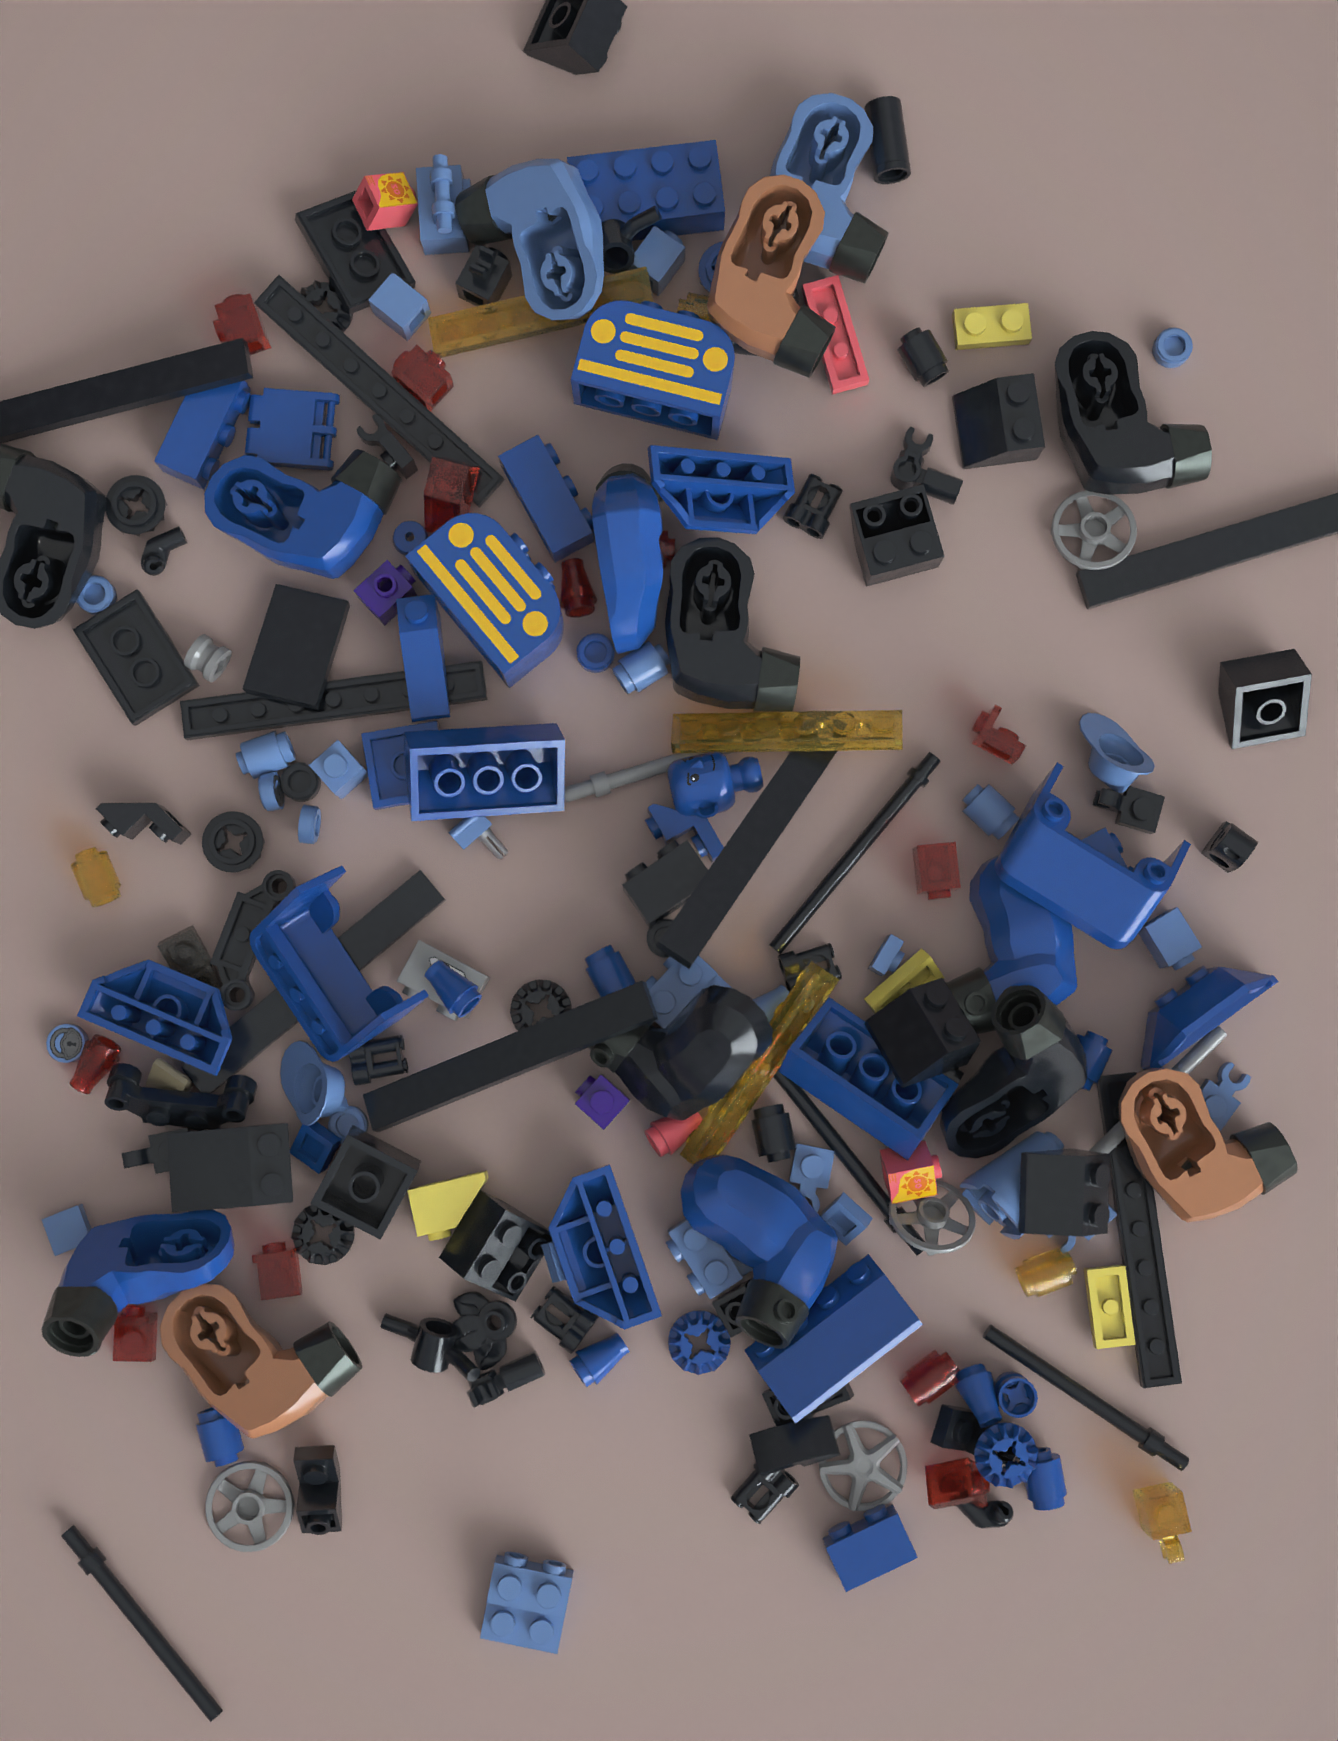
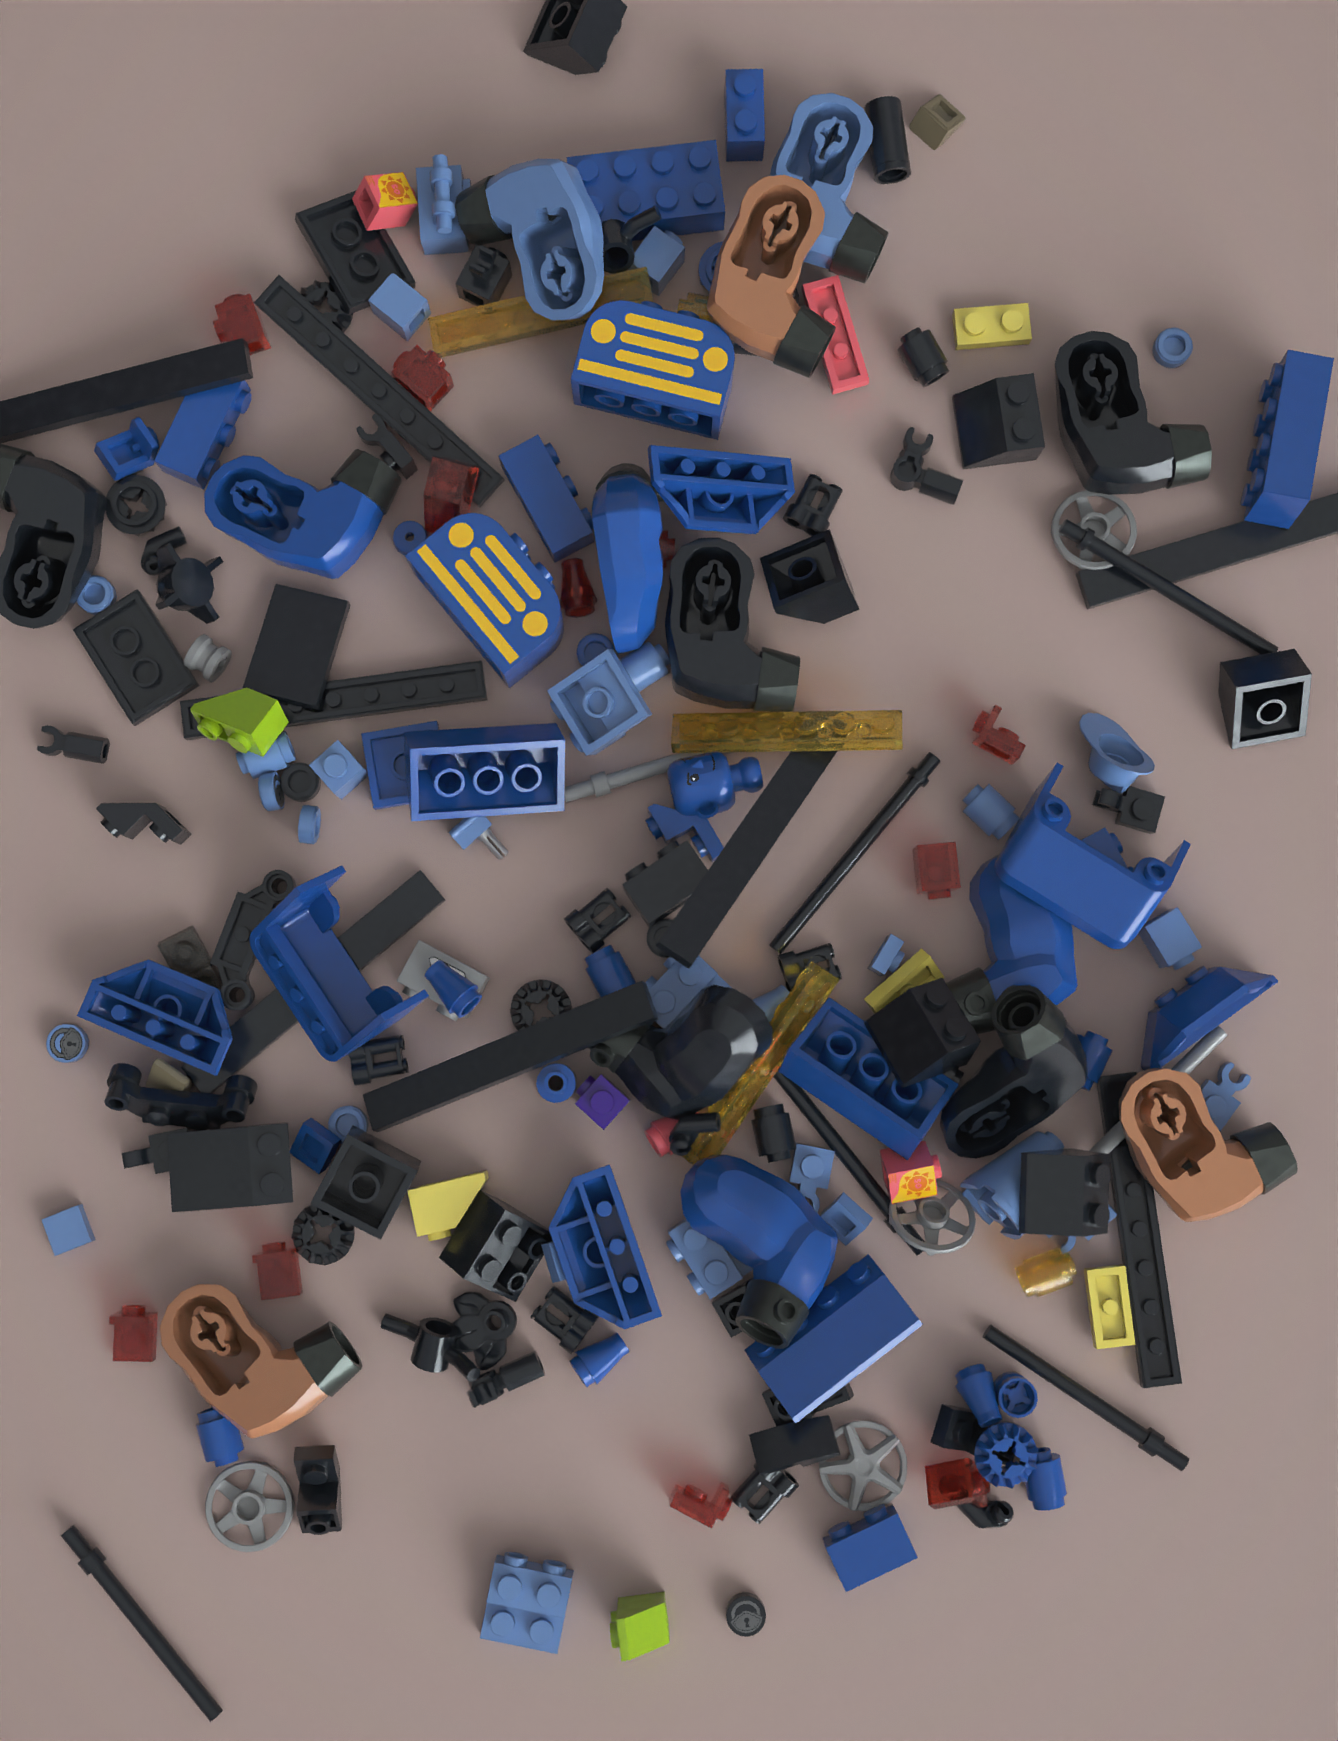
blue piece [41,1209,235,1357] -> none
clear red cone [69,1034,122,1094] -> none
clear yellow brick [70,847,121,907] -> none
black gear [202,811,265,873] -> none
blue plate [245,388,340,471] -> none
medium blue piece [280,1041,349,1126] -> none
dark purple brick [353,560,418,626] -> none
blue slope [396,594,450,722] -> none
blue gear [668,1310,731,1375] -> none
black slope [849,484,945,587] -> none
clear red brick [900,1350,960,1407] -> none
clear yellow brick [1133,1482,1192,1564] -> none
black leg [1201,821,1258,873] -> none
none -> black bar [37,725,110,764]
none -> blue bracket [94,417,159,481]
none -> black piece [155,543,223,624]
none -> lime slope [190,687,289,757]
none -> blue brick [536,1063,577,1103]
none -> medium blue plate [547,649,652,756]
none -> black piece [564,888,631,954]
none -> lime slope [610,1591,670,1661]
none -> black arm [669,1112,721,1156]
none -> clear red bracket [669,1482,733,1529]
none -> blue brick [724,69,765,162]
none -> tile [726,1592,766,1637]
none -> black slope [760,529,860,624]
none -> dark tan slope [909,94,966,150]
none -> black bar [1059,519,1278,655]
none -> blue brick [1241,350,1334,529]

